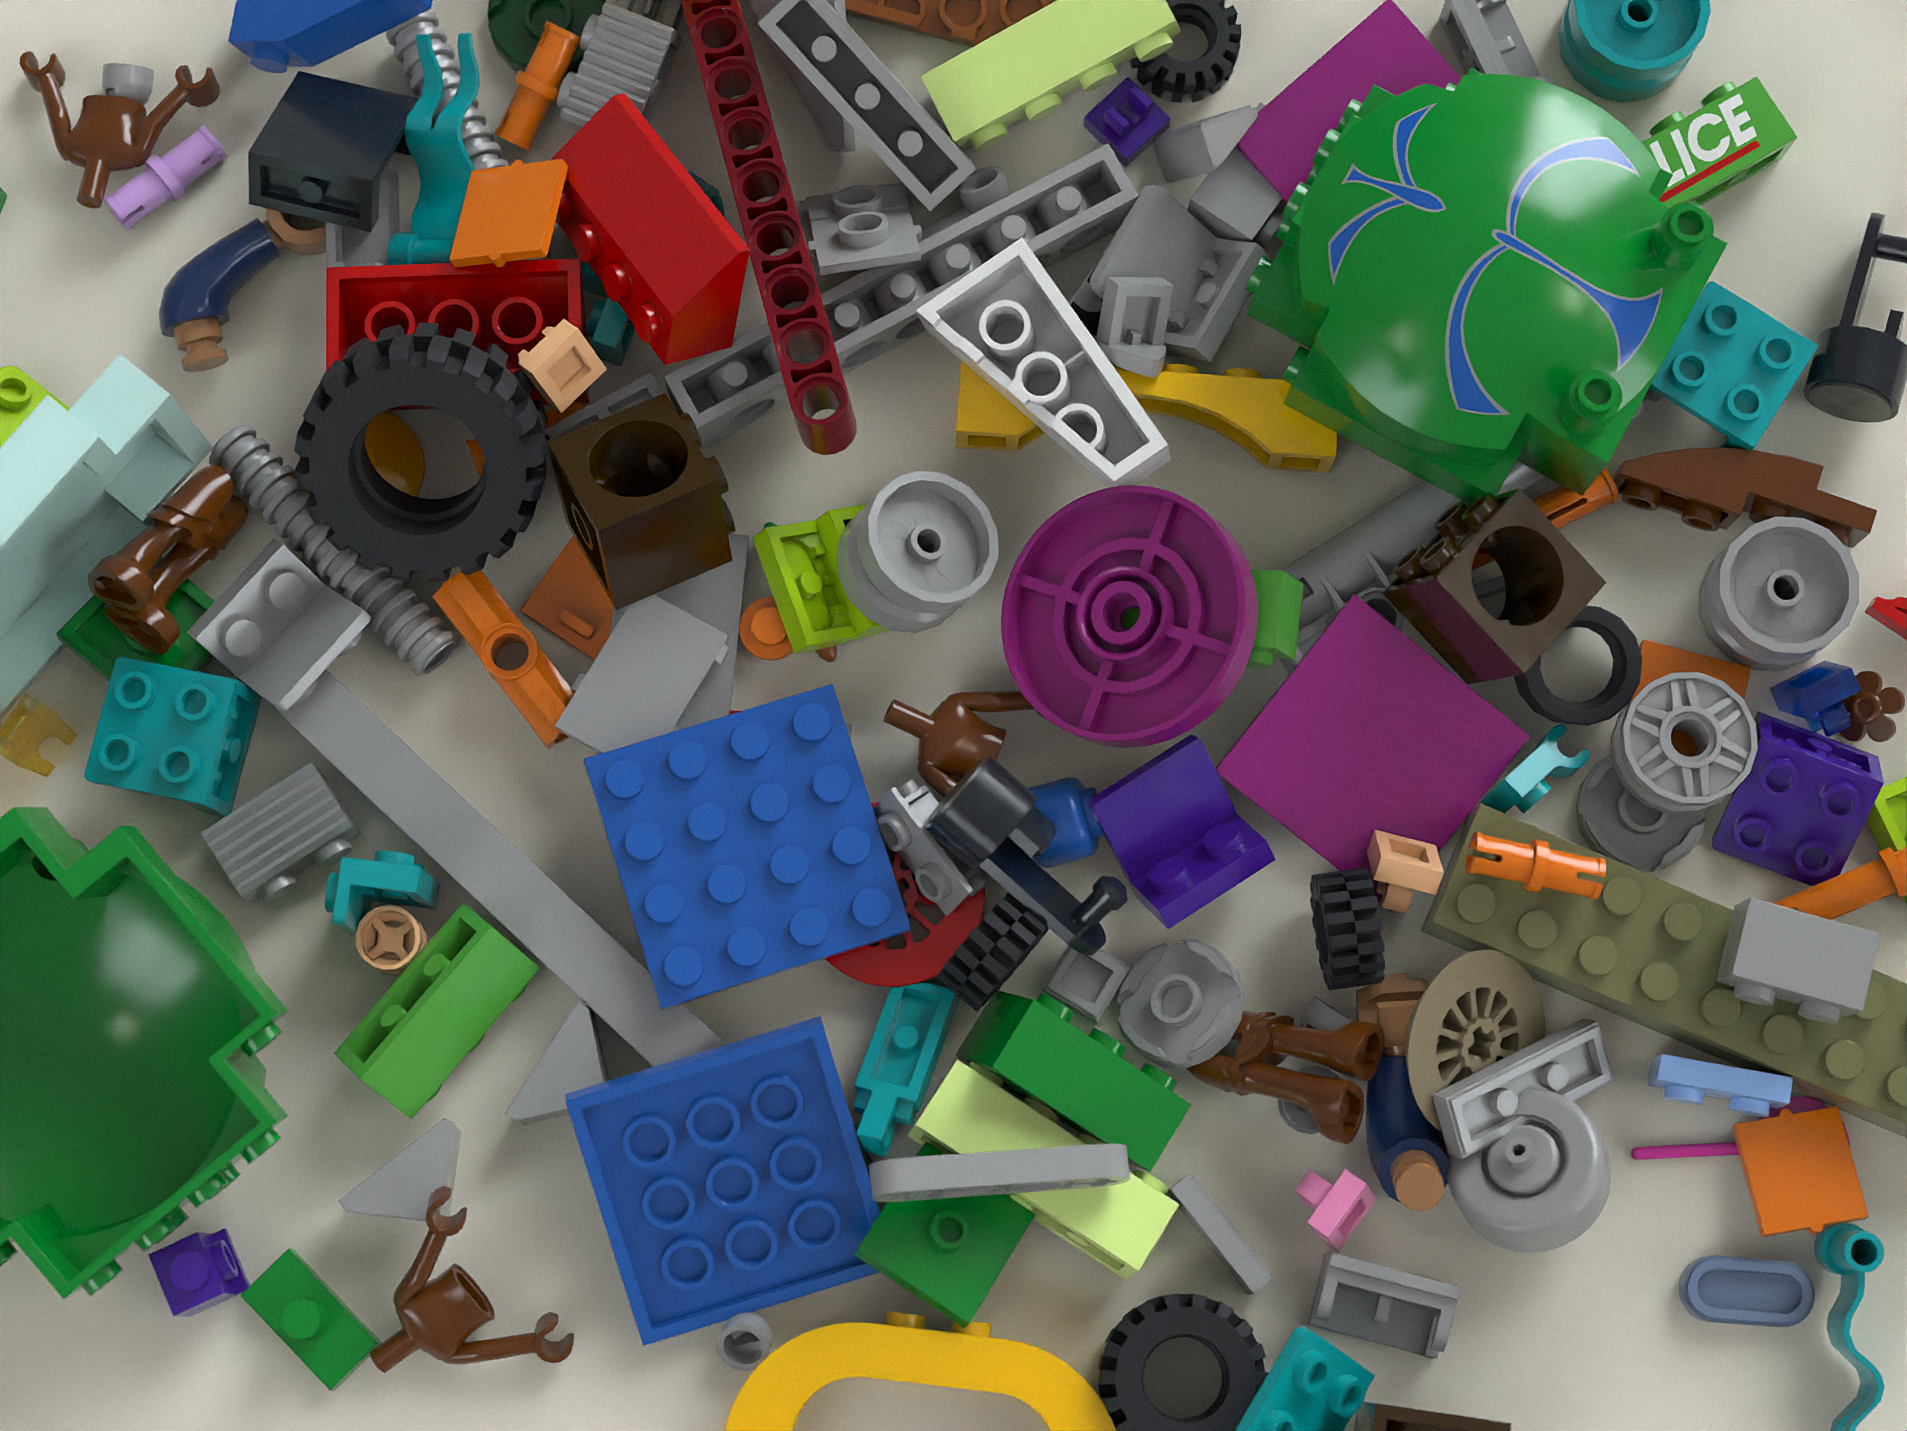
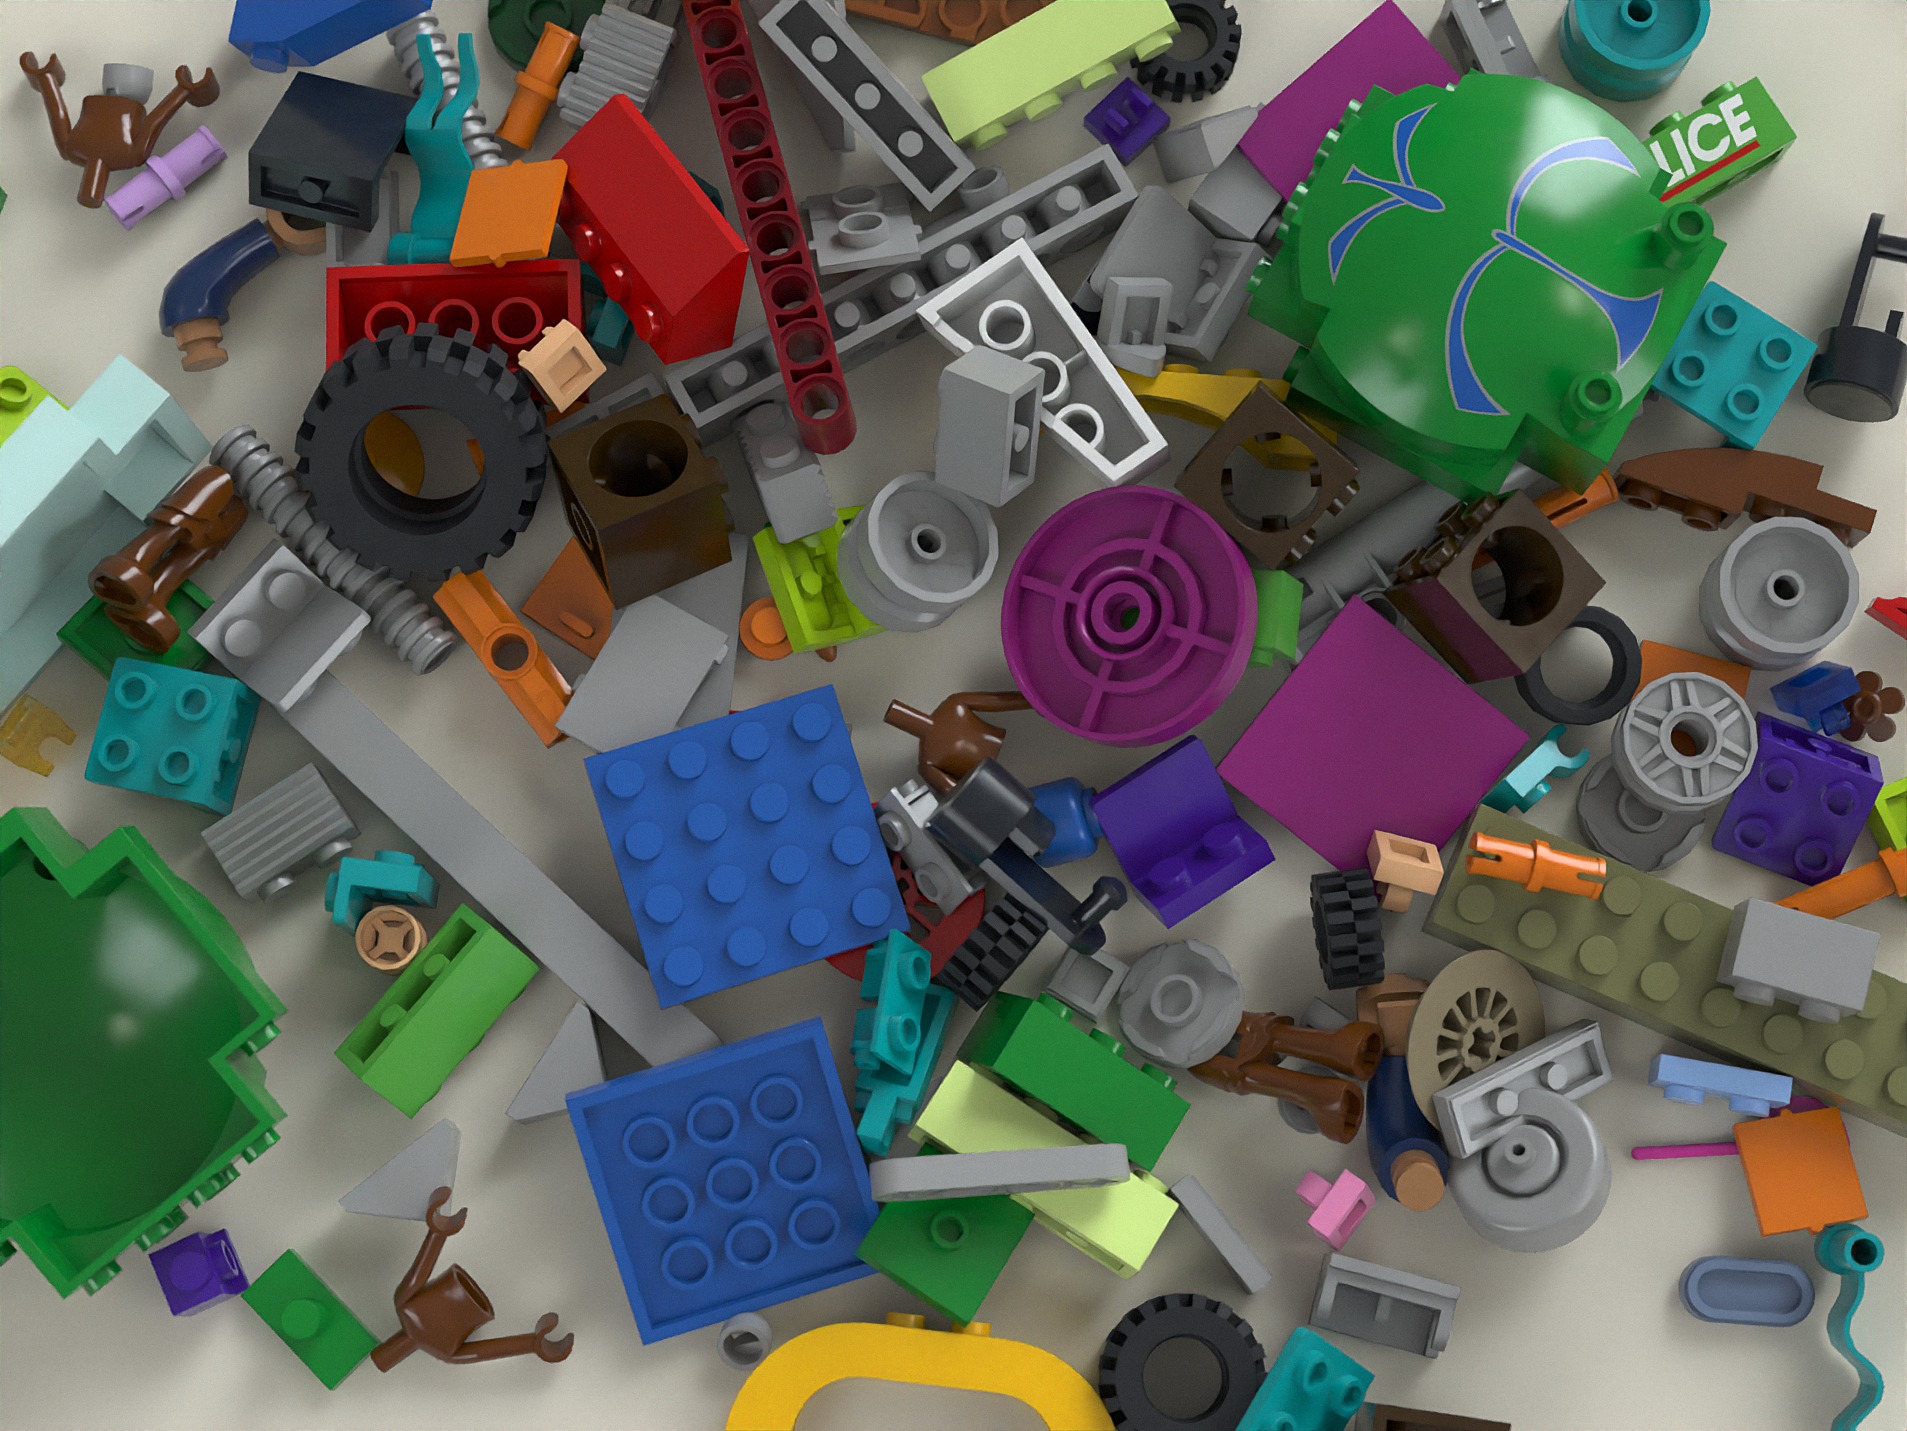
none -> light grey brick [732,401,839,543]
none -> teal hinge [849,928,931,1076]
none -> light grey brick [933,344,1045,508]
none -> dark brown brick [1174,380,1360,571]

